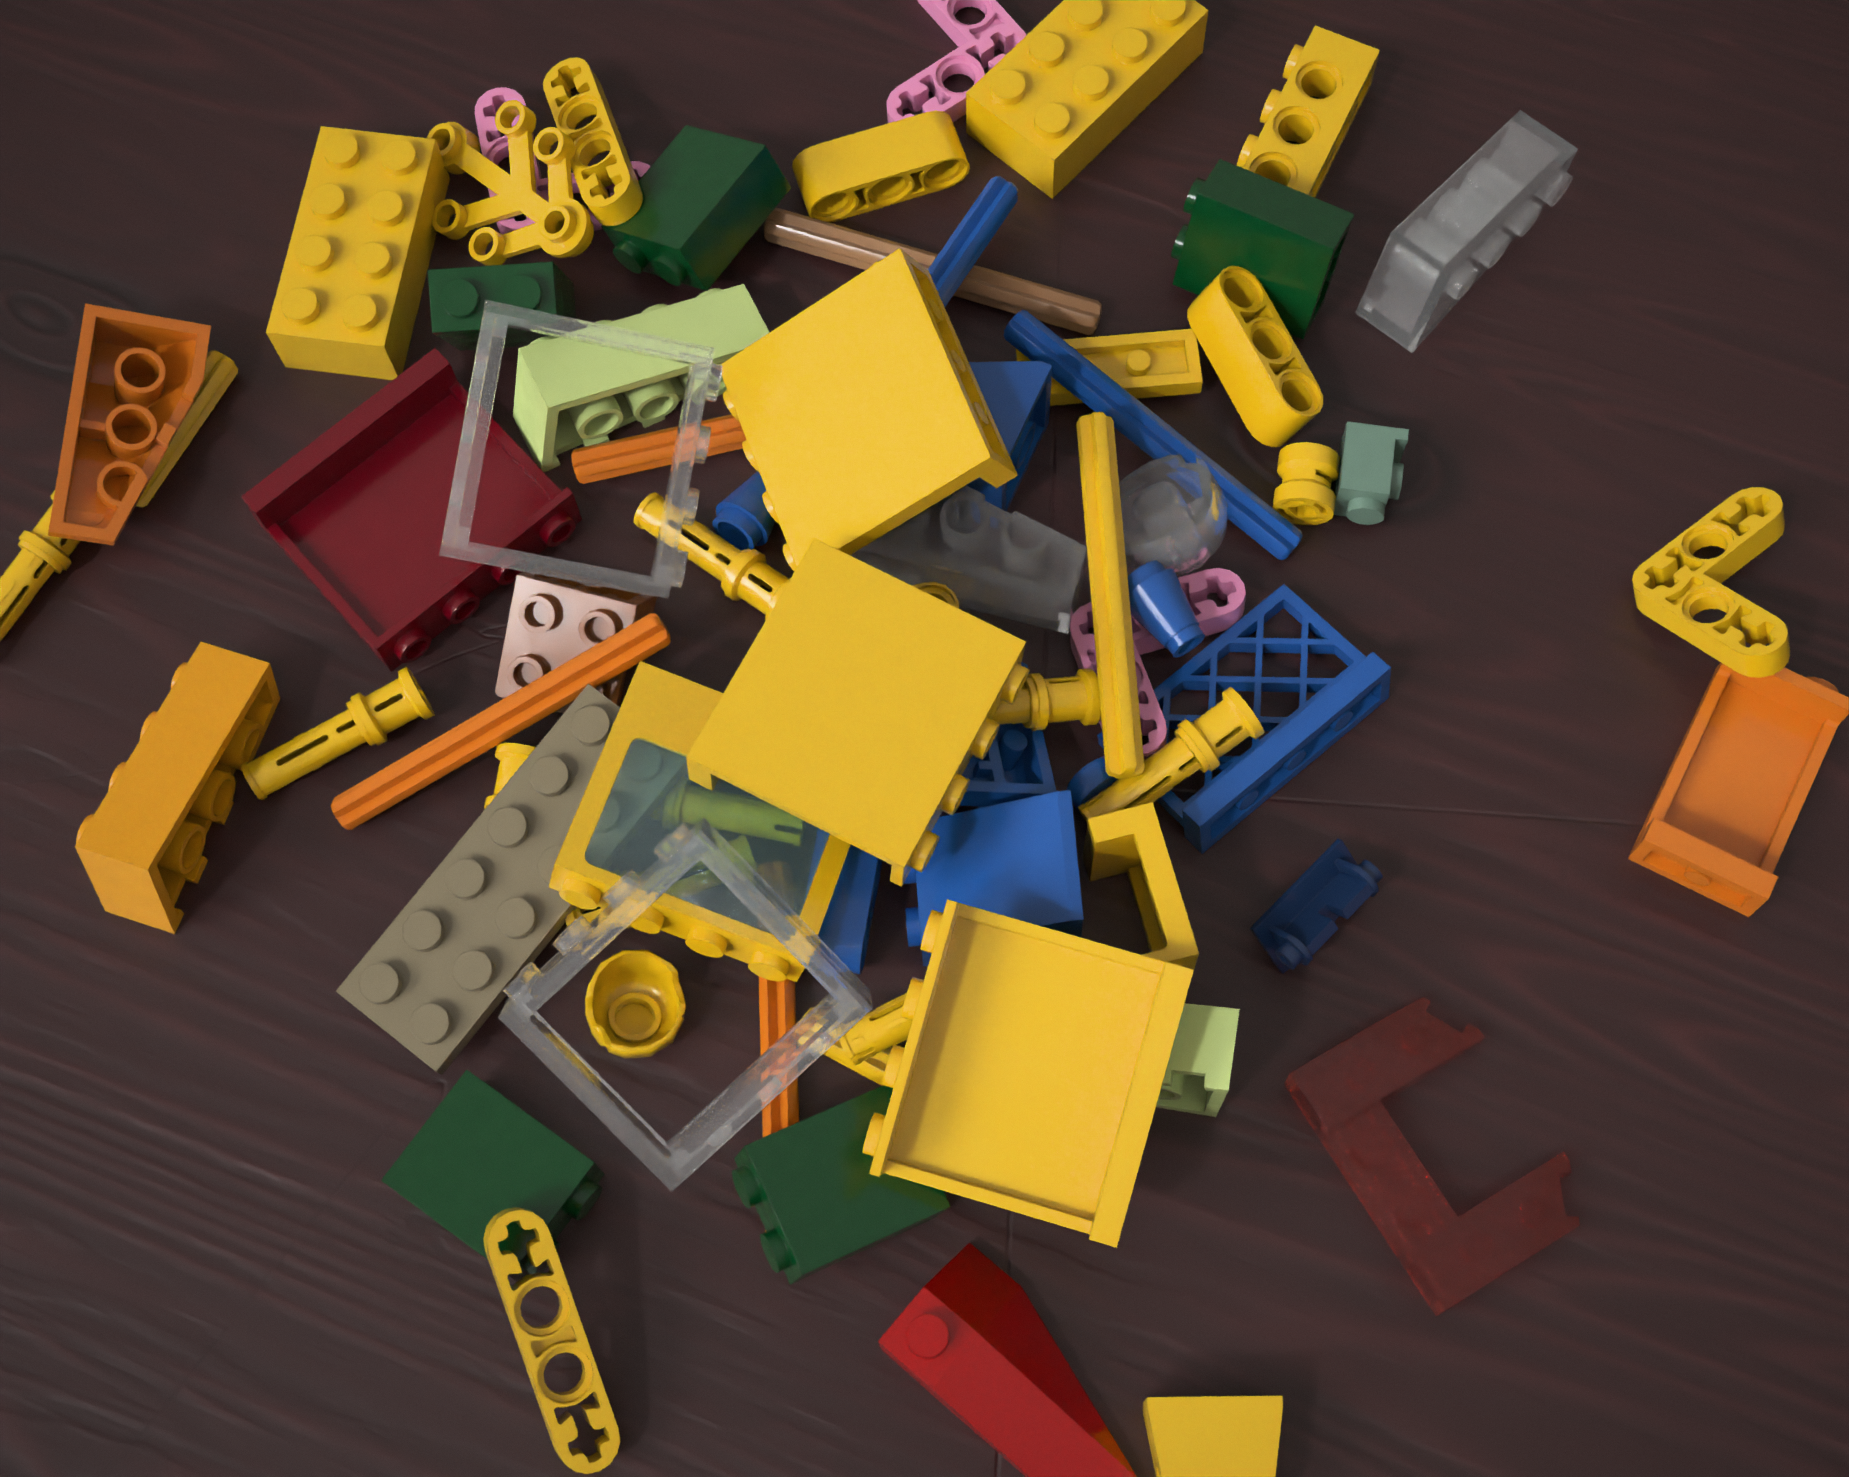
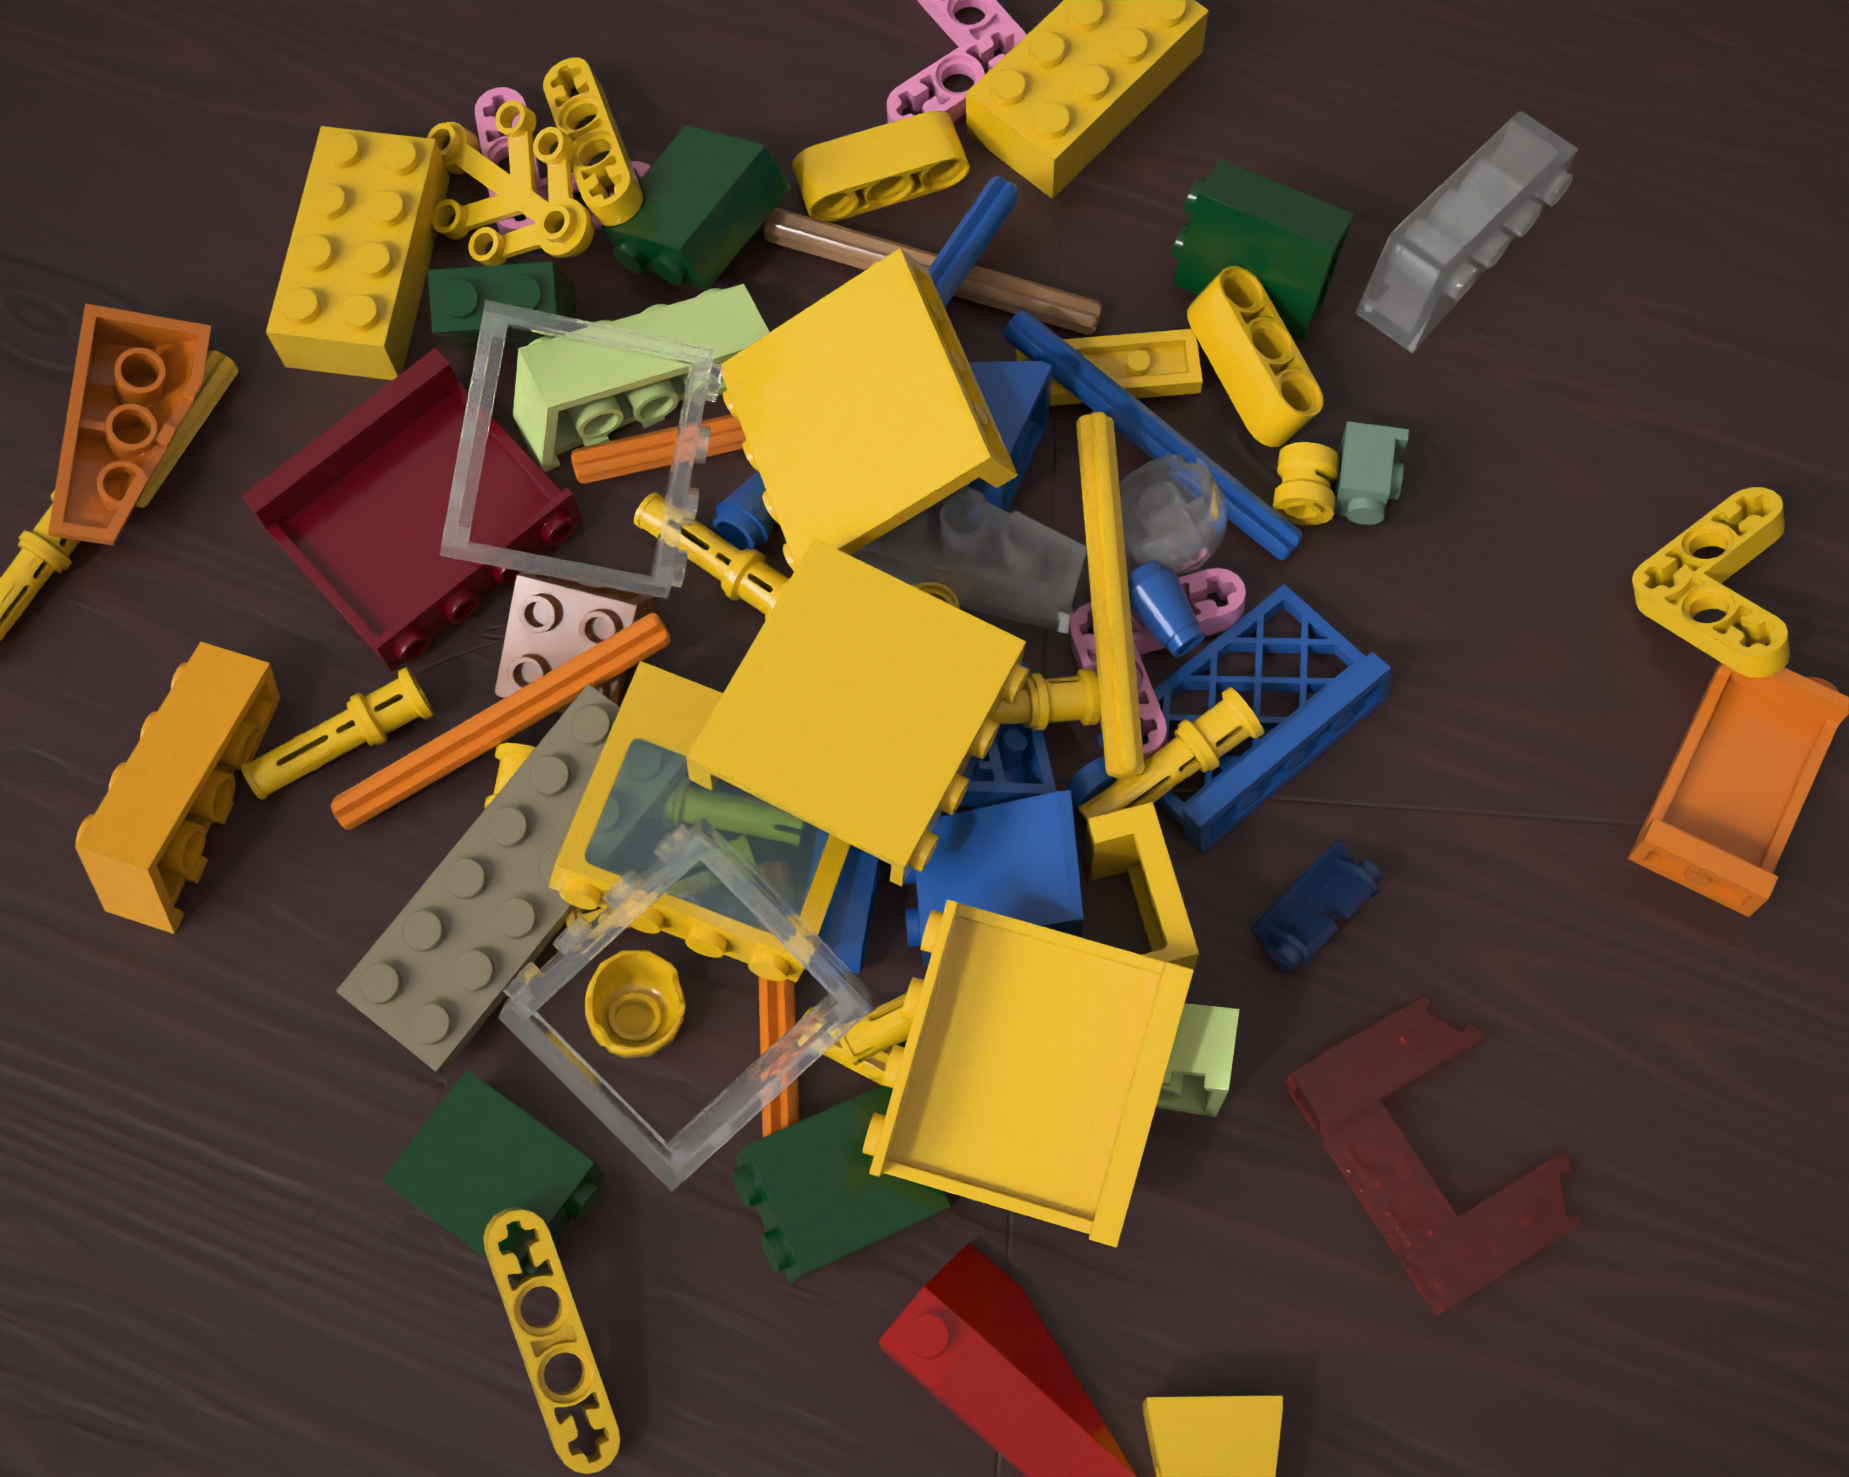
yellow brick [1237,25,1380,198] -> none

